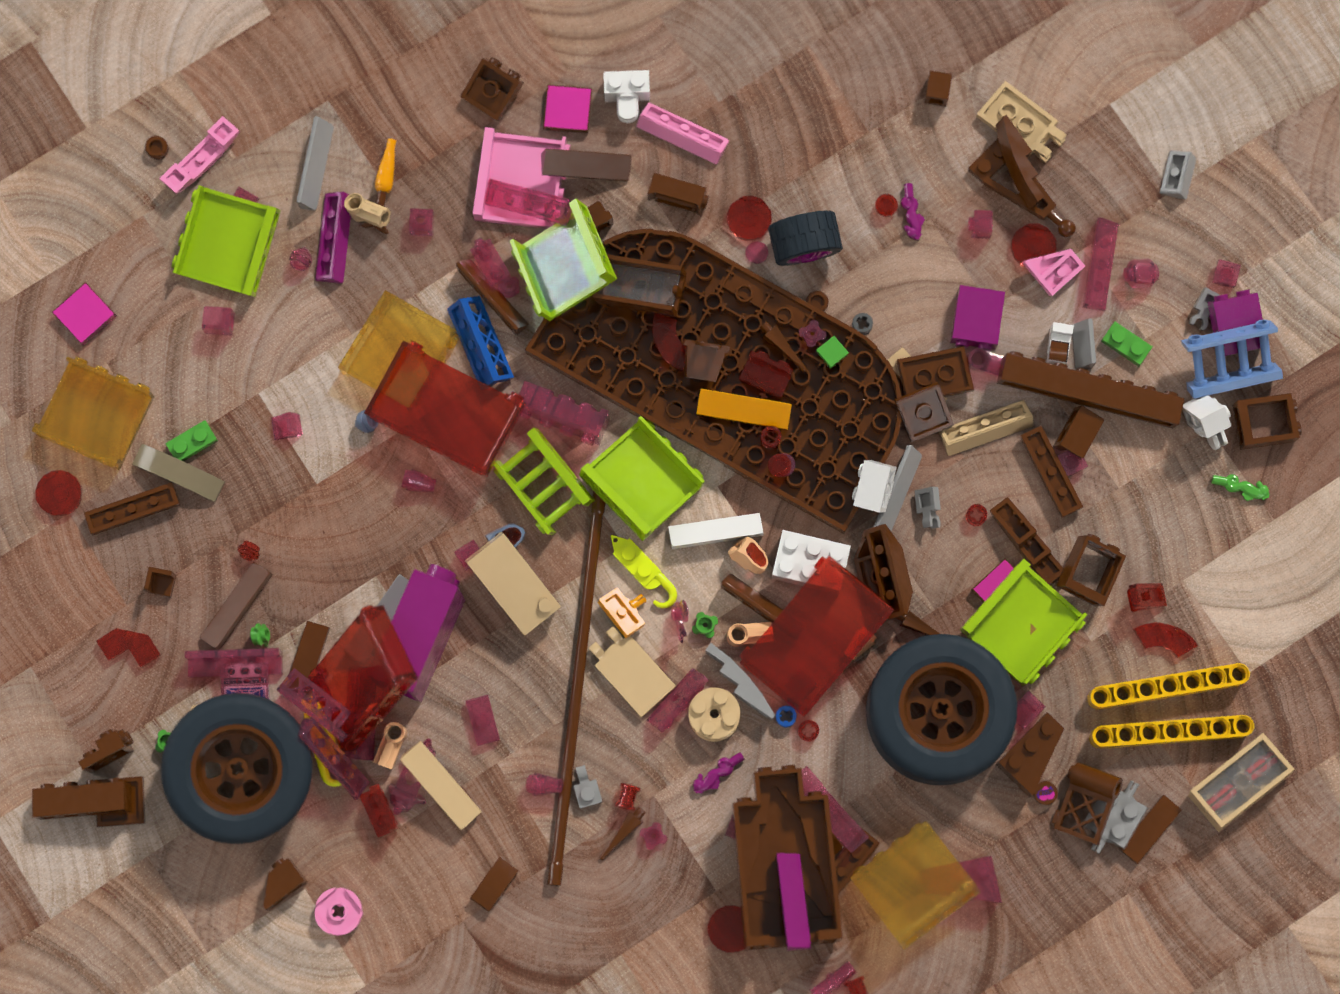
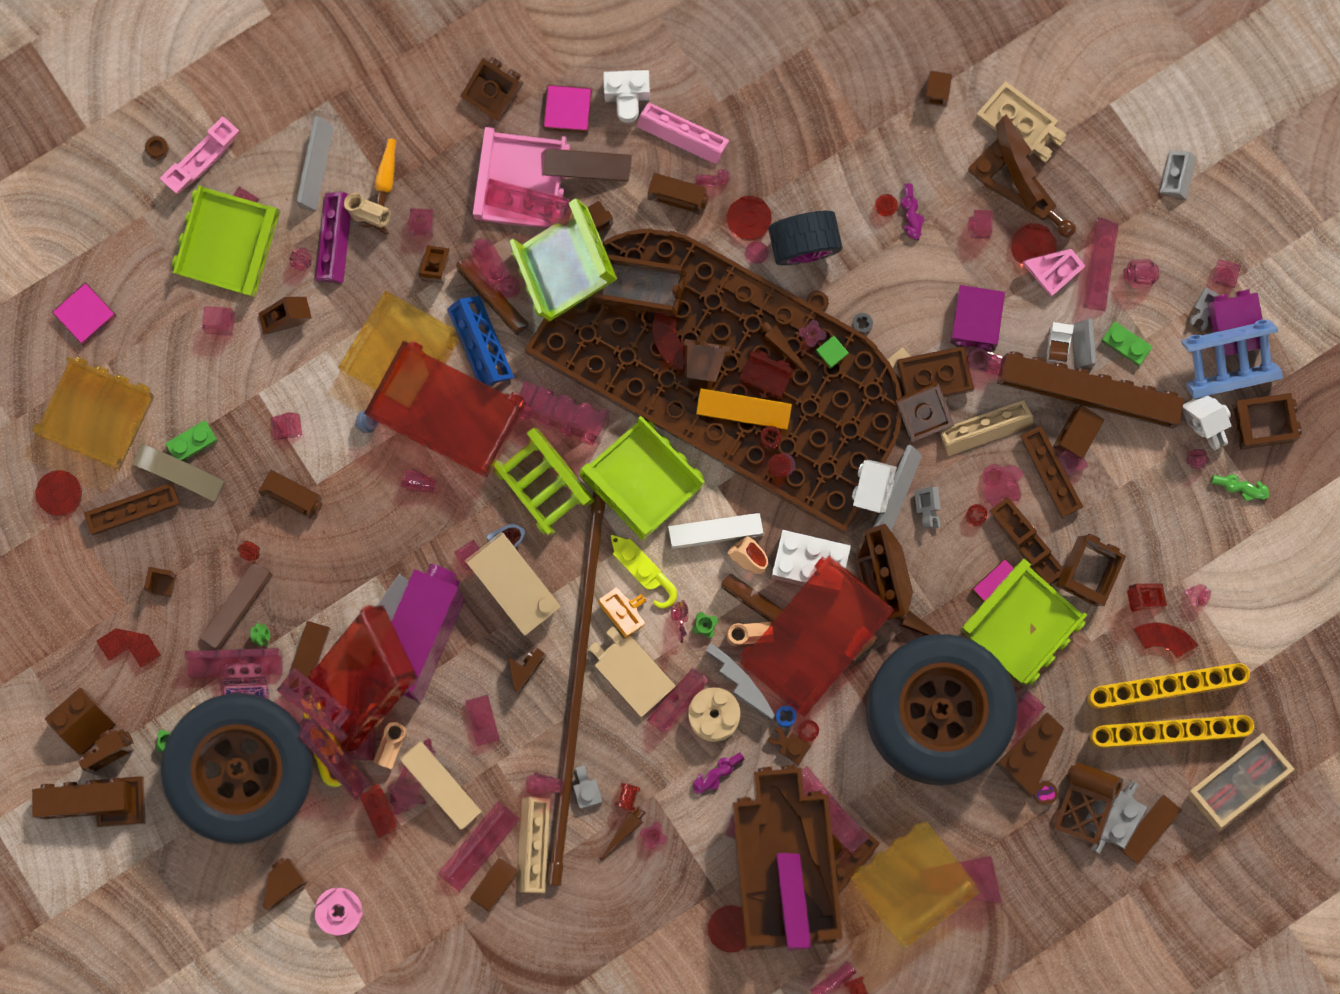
none -> reddish brown slope [44,687,116,756]
none -> reddish brown slope [258,297,312,334]
none -> reddish brown window [258,470,323,519]
none -> reddish brown slope [419,245,450,284]
none -> clear pink slope [438,801,520,892]
none -> reddish brown slope [508,648,546,694]
none -> tan slope [516,797,550,894]
none -> clear pink arm [696,169,730,187]
none -> reddish brown plate [767,727,811,765]
none -> clear pink plate [983,464,1024,507]
none -> clear pink plate [1186,449,1209,469]
none -> clear pink plate [1186,584,1211,607]

